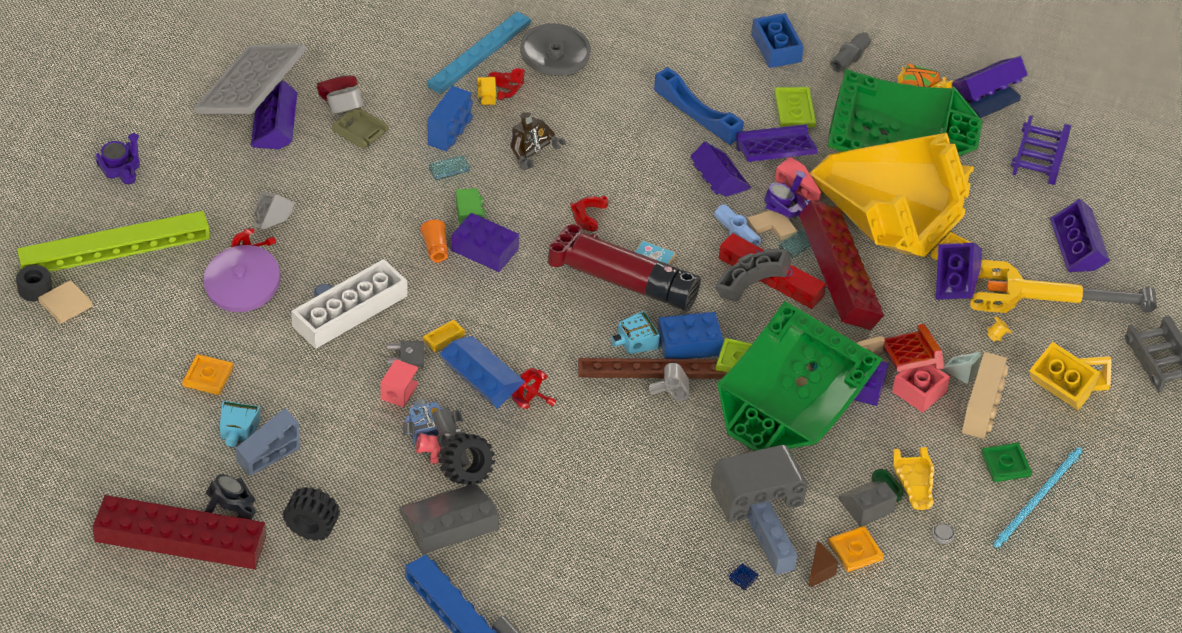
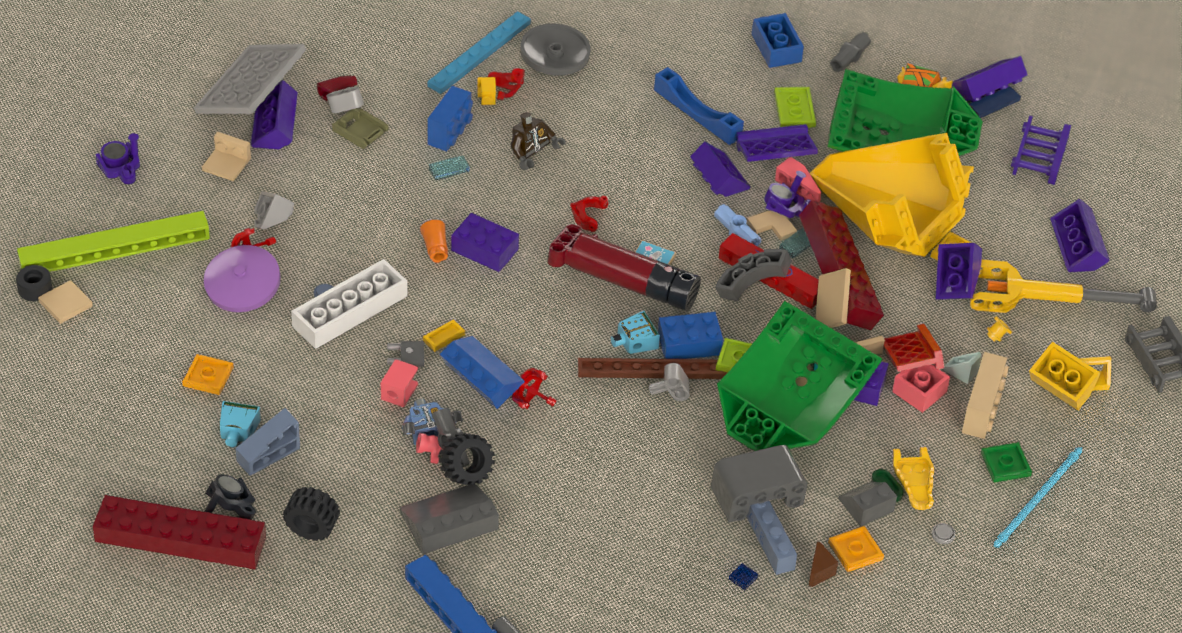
bright green brick [456,188,485,226] -> none
none -> tan bracket [202,132,251,181]
none -> tan tile [816,268,851,328]

